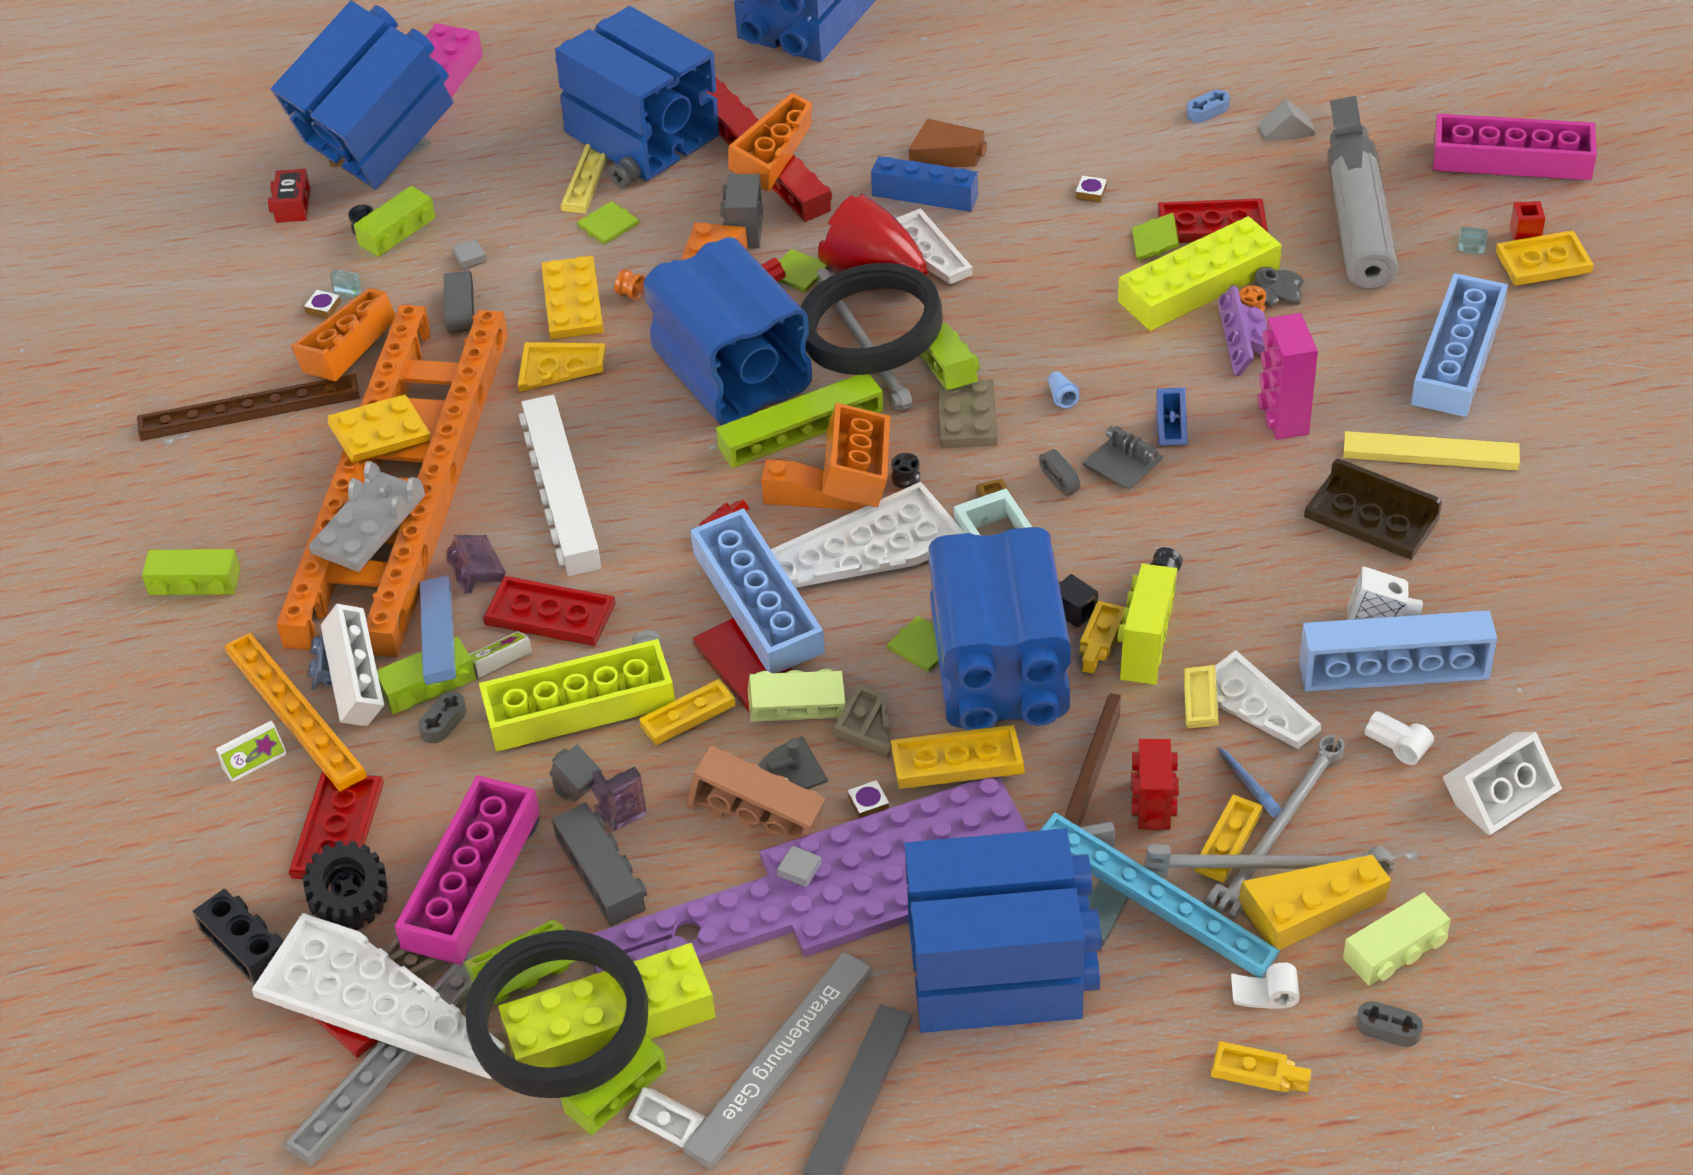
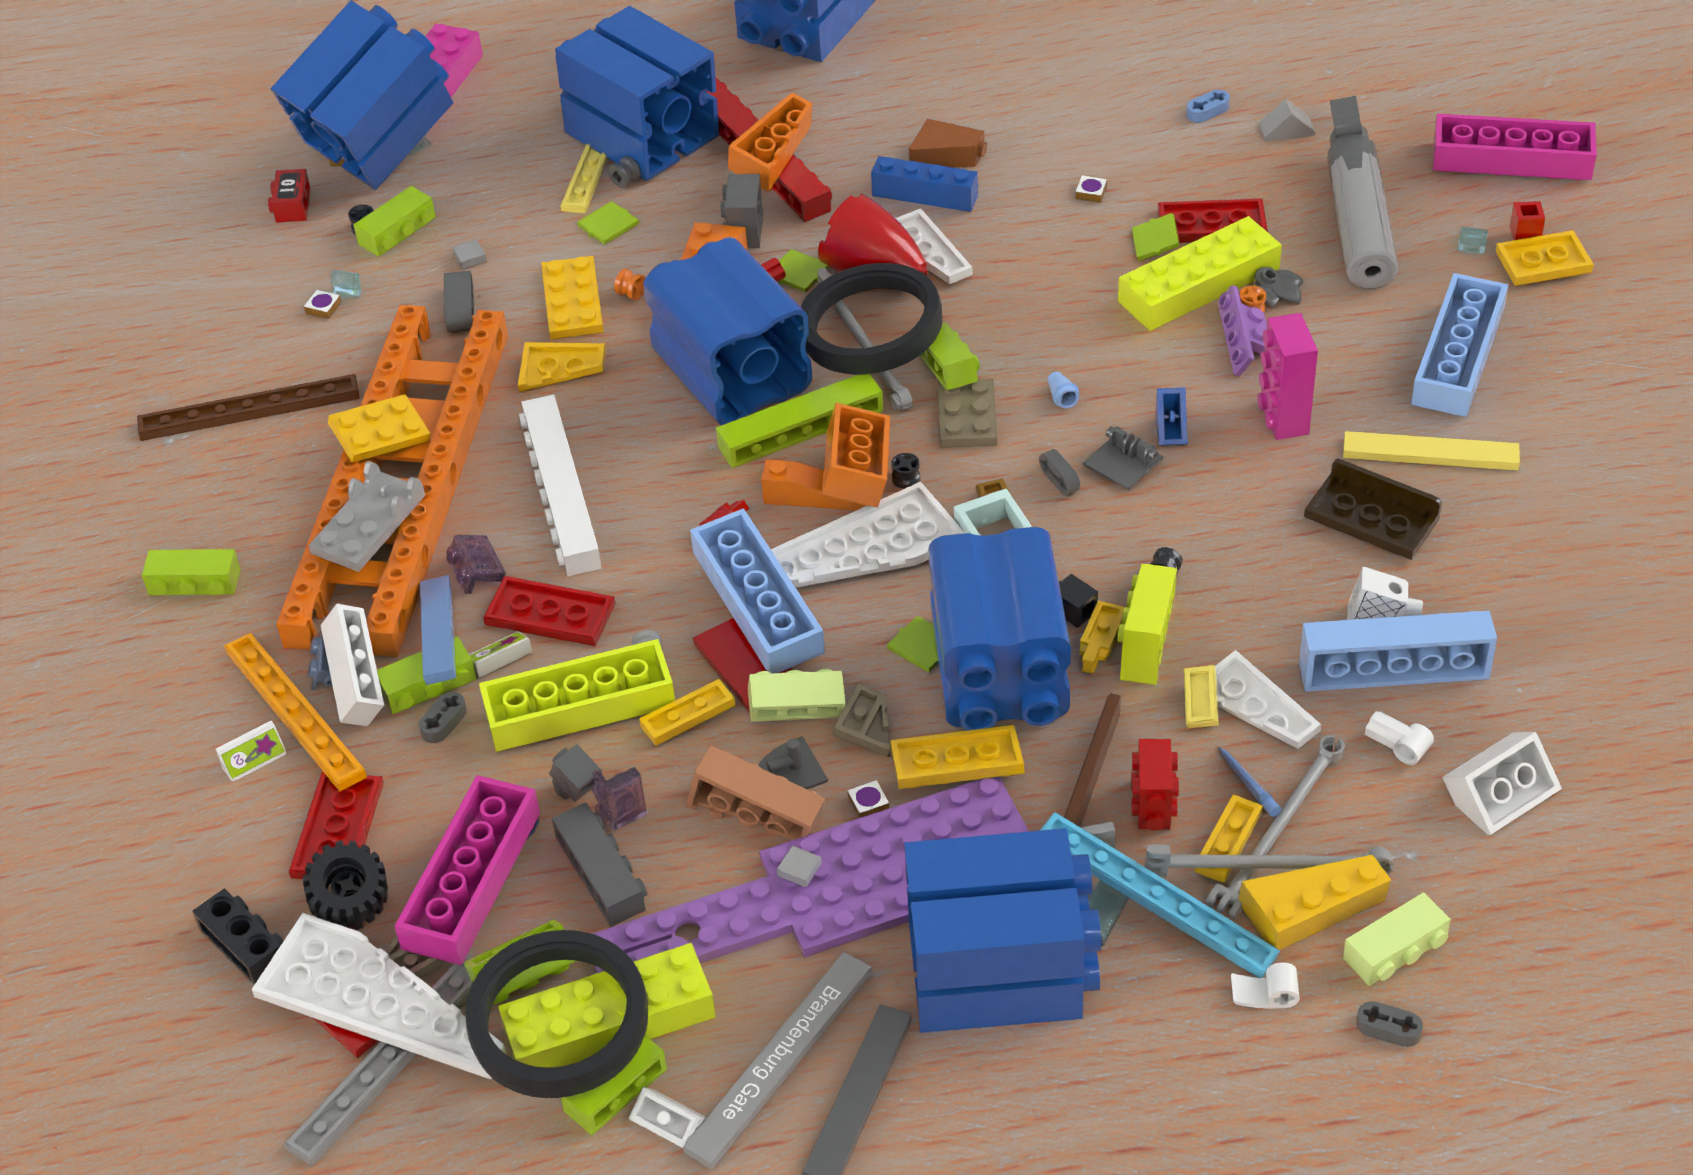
orange wedge [291,288,396,382] -> none
yellow hinge [1211,1041,1311,1092] -> none

